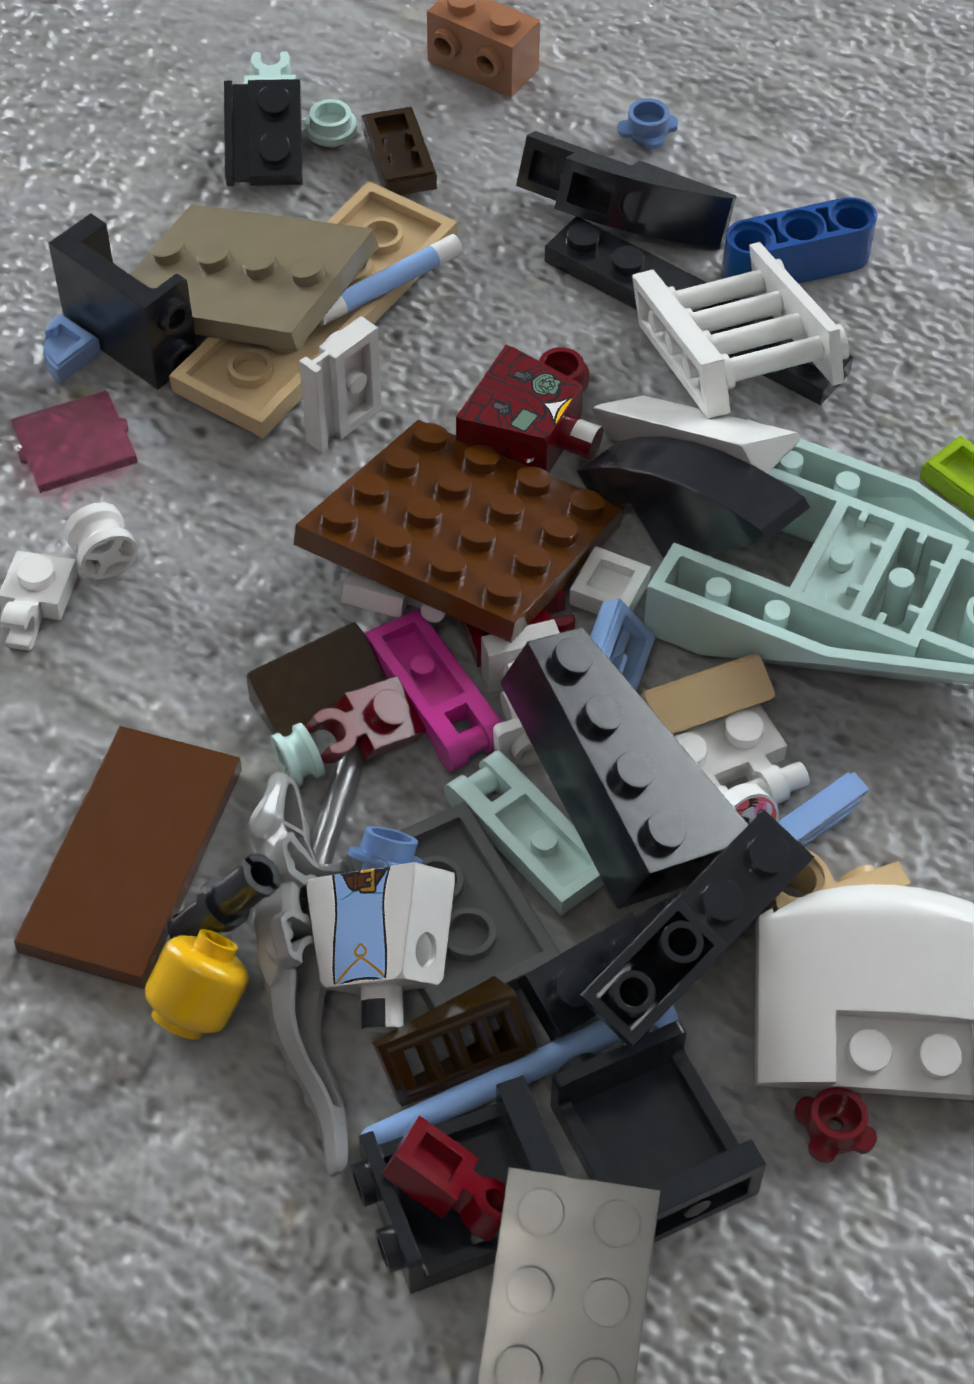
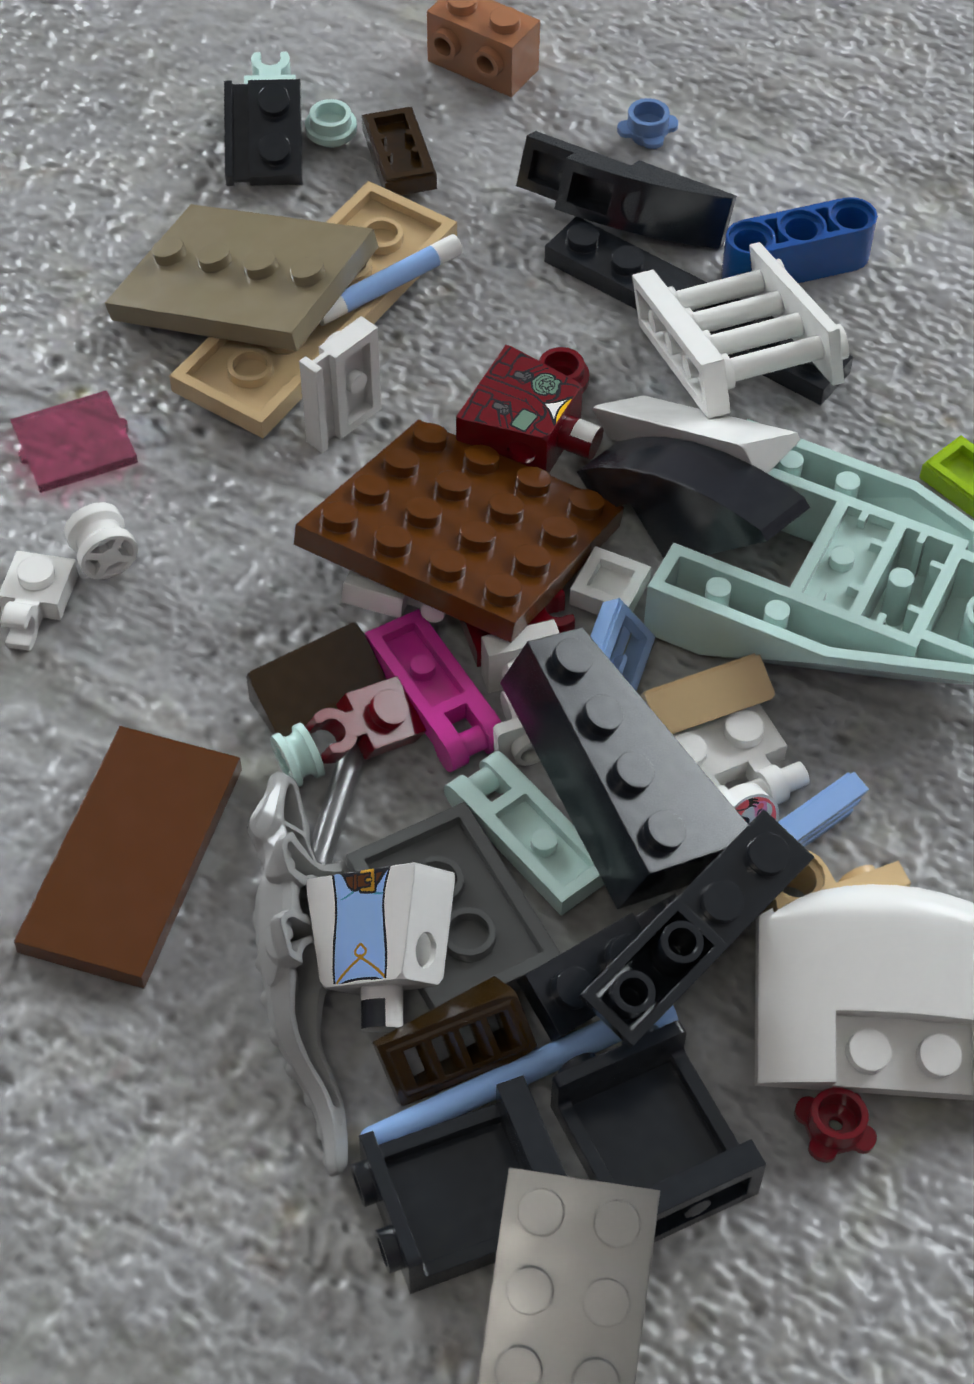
light blue tile [43,313,101,384] -> none
black panel [48,213,197,390] -> none
yellow head [145,929,249,1040] -> none
black pin [168,853,281,939] -> none
medium blue plate [348,826,423,870] -> none
dark red plate [381,1115,506,1242] -> none

